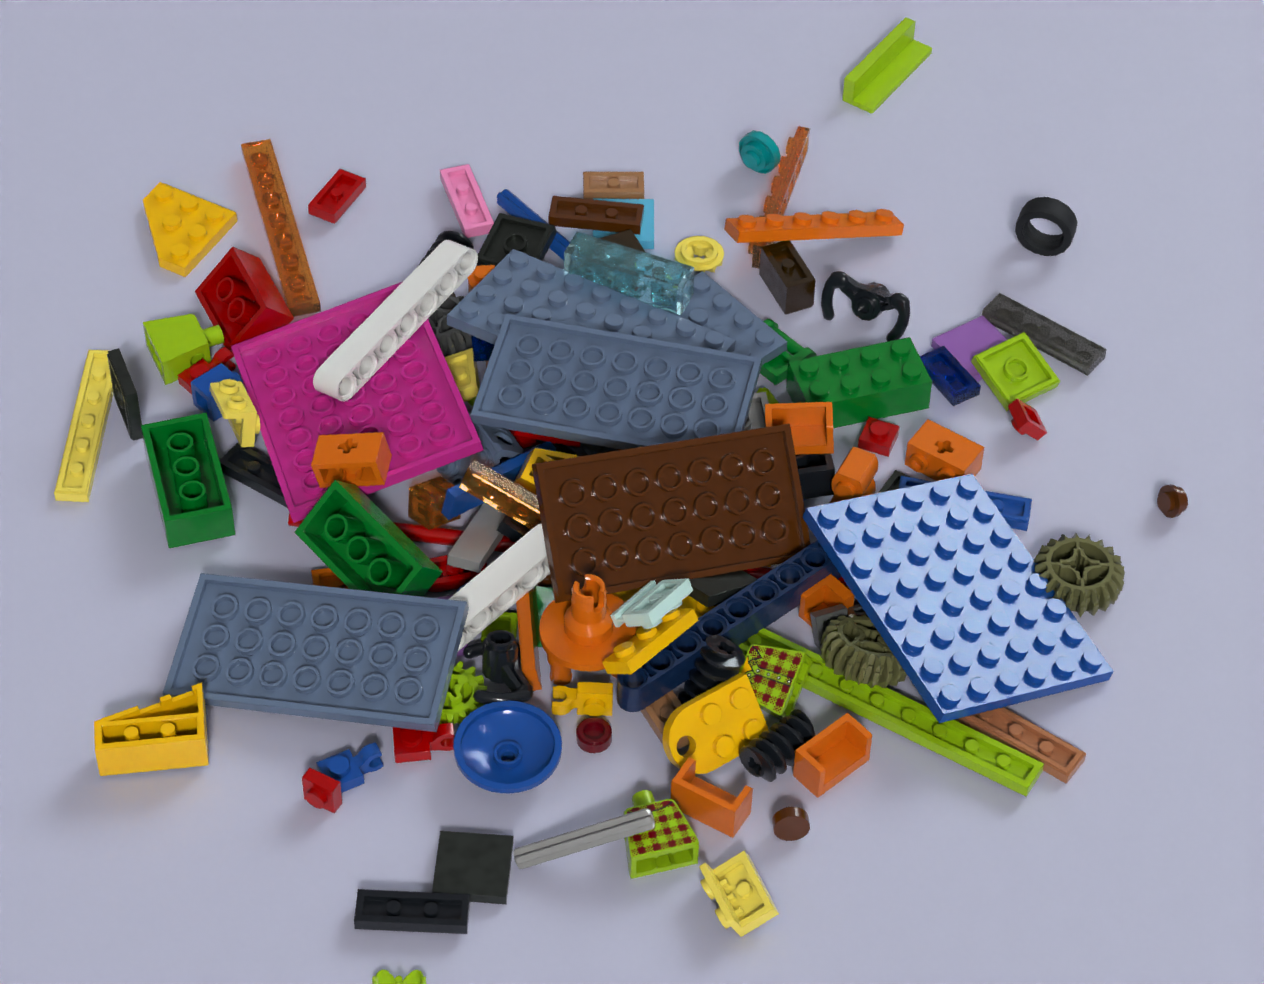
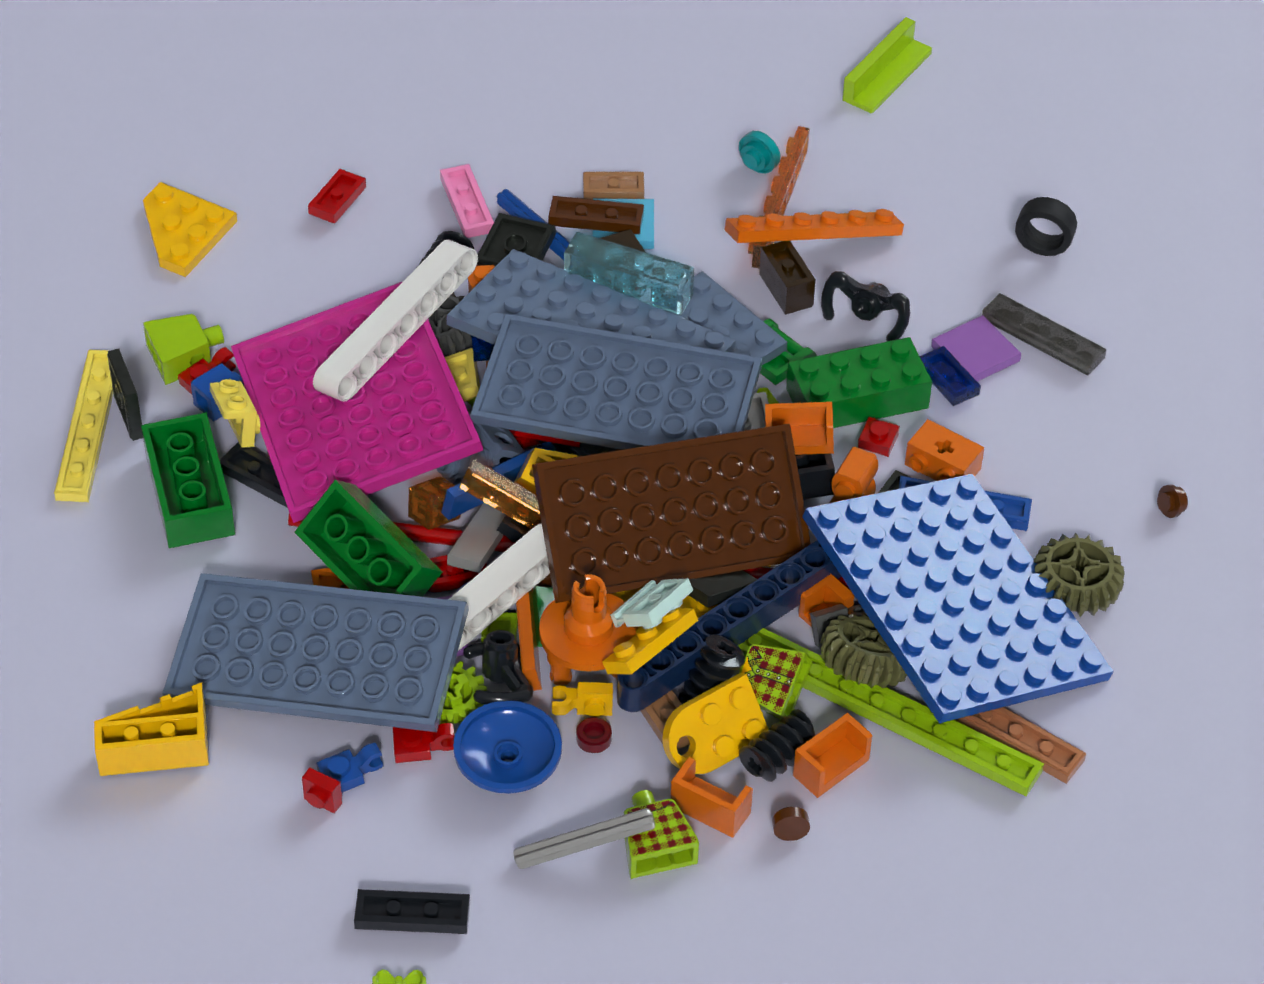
red slope [195,247,294,353] -> none
clear orange plate [241,139,321,317] -> none
orange brick [311,432,392,488] -> none
pearl dark grey tile [432,831,514,904] -> none
light yellow gear [675,236,724,274] -> none
light yellow bracket [699,851,779,937] -> none
lime tile [971,332,1060,411] -> none
red plate [1008,398,1047,441] -> none

